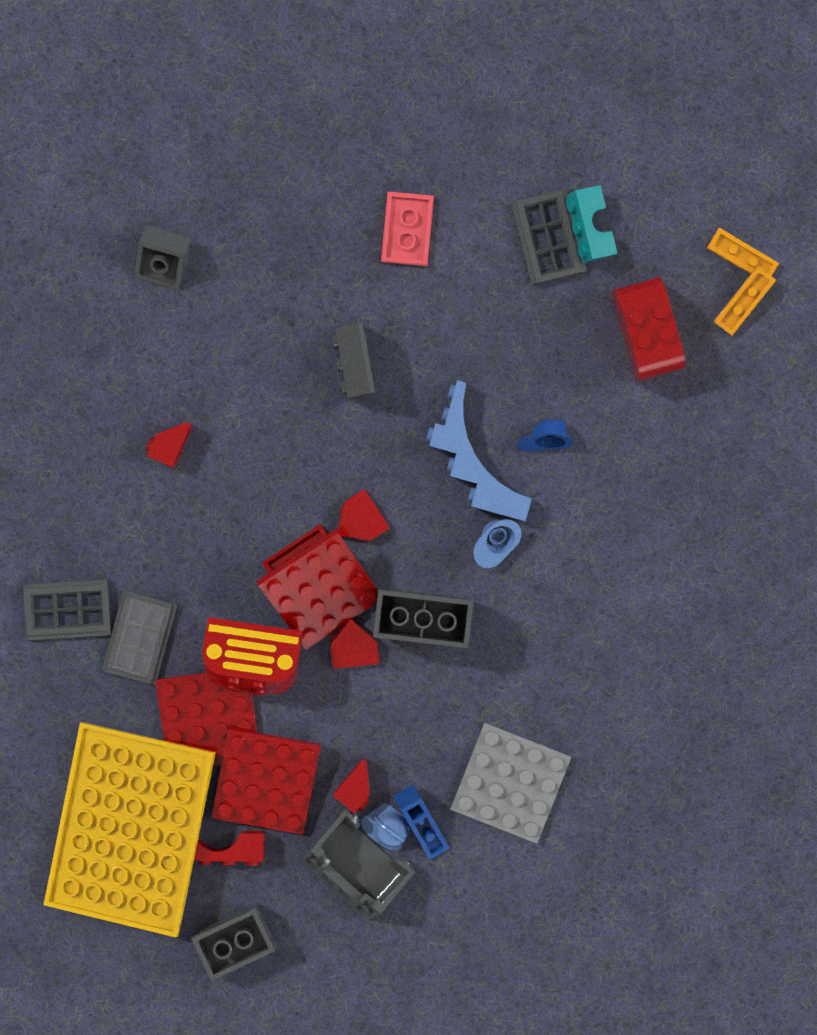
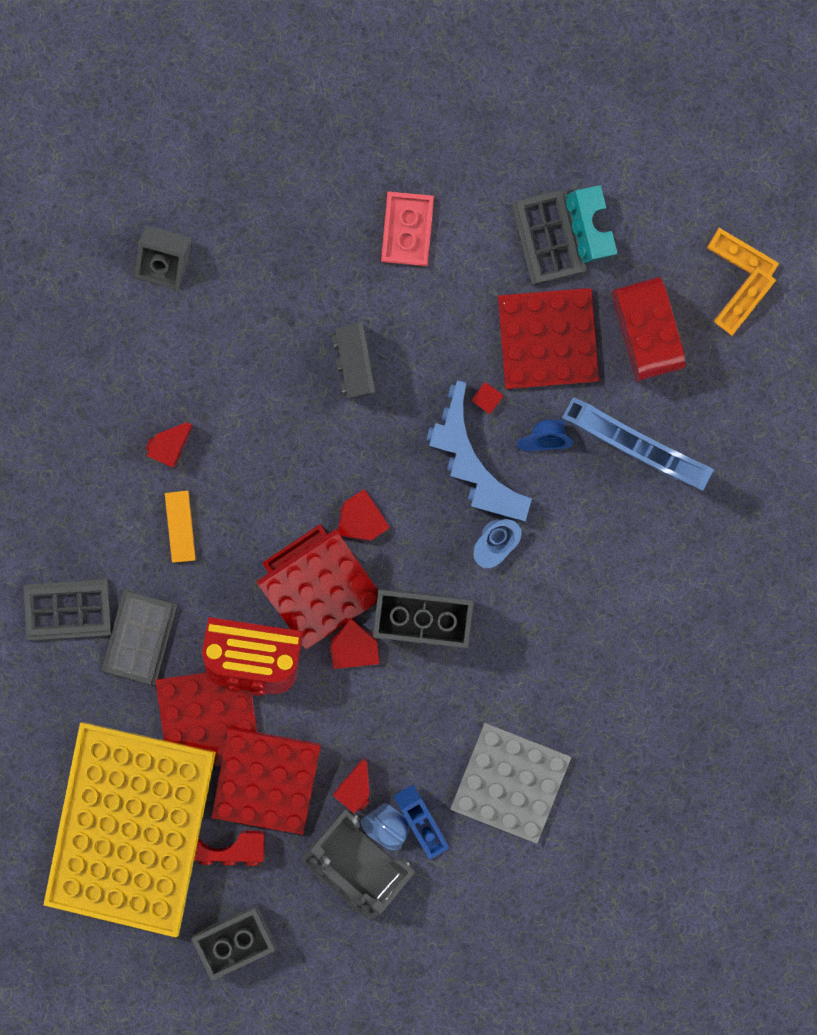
none -> light orange tile [165,491,196,563]
none -> red tile [471,382,504,415]
none -> red plate [498,288,599,389]
none -> medium blue arch [562,397,714,491]

